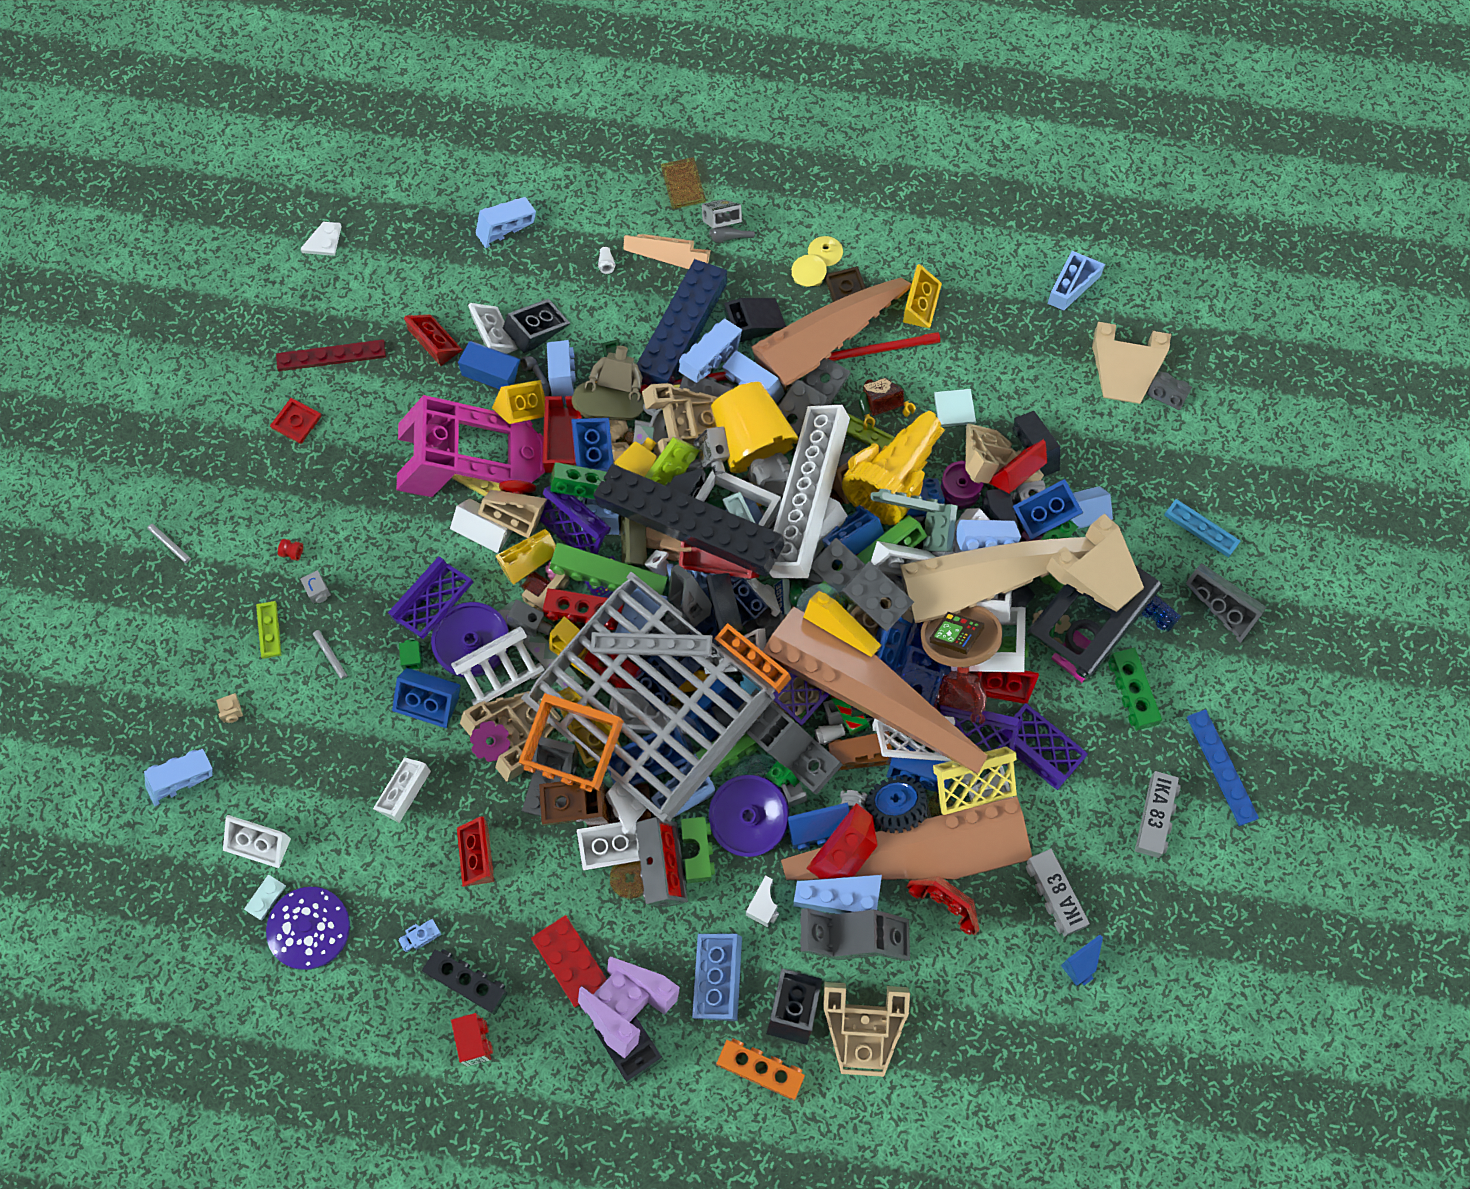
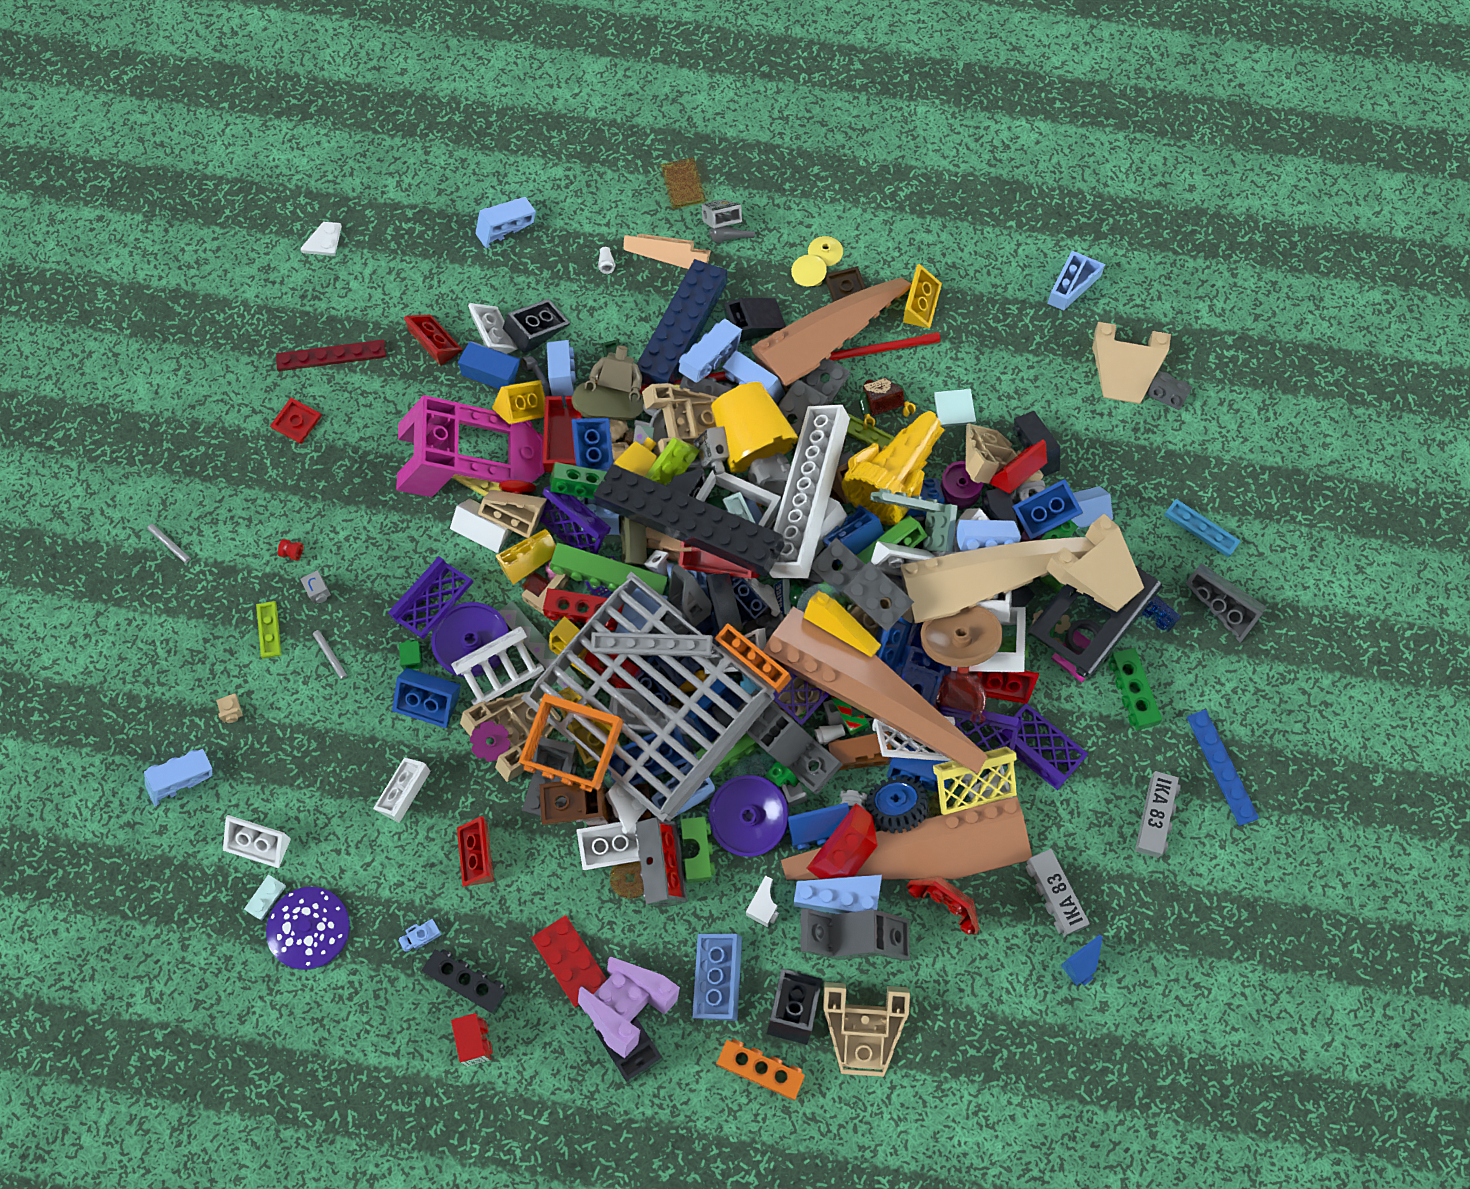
dark grey torso [507,599,553,637] -> none
dark brown tile [930,612,984,655] -> none

